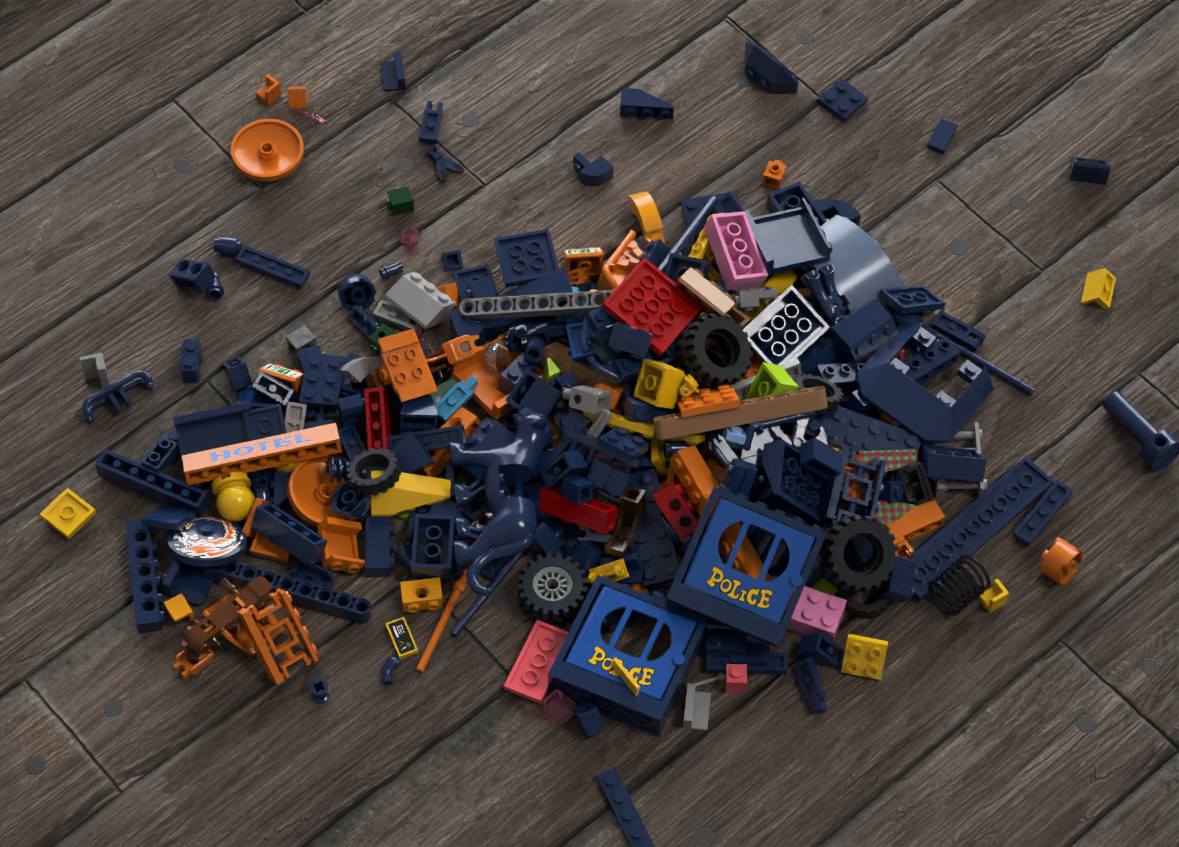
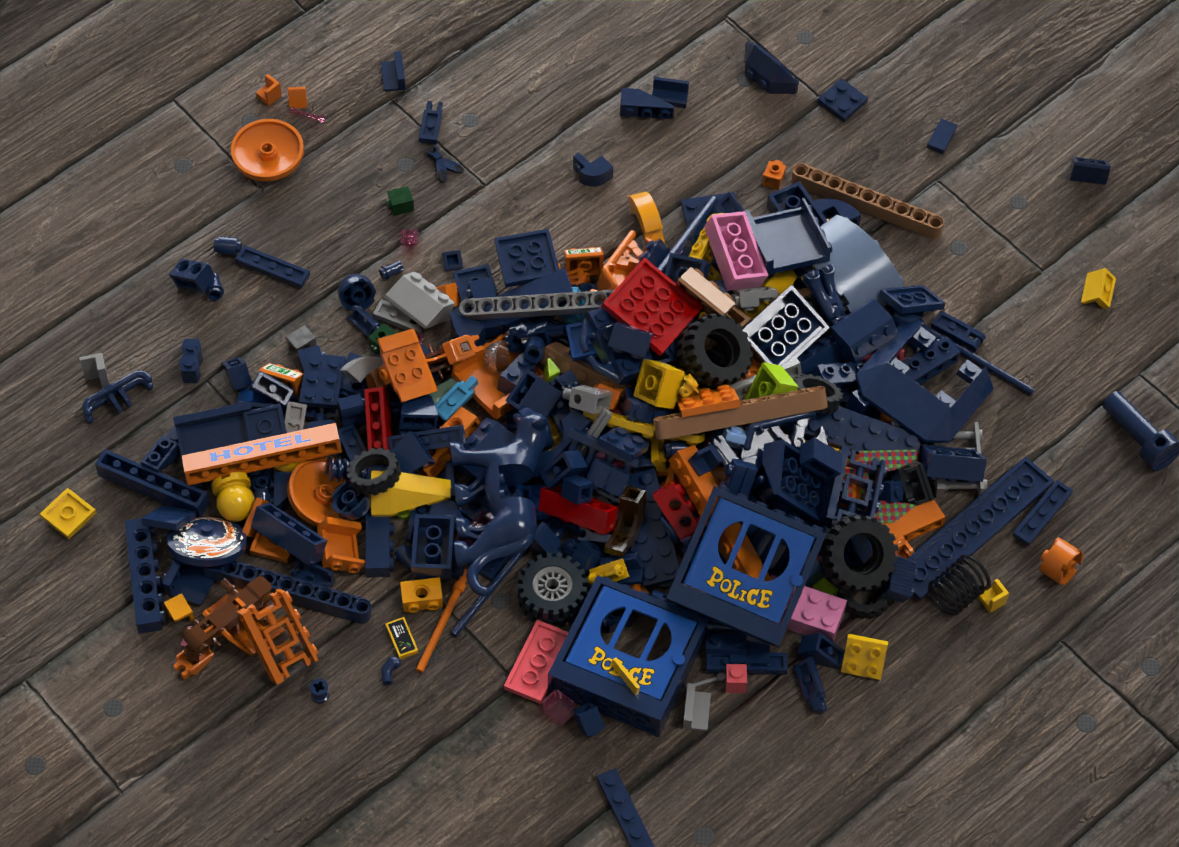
none -> dark blue panel [652,77,689,108]
none -> dark blue panel [688,444,724,477]
none -> medium nougat beam [791,163,944,239]

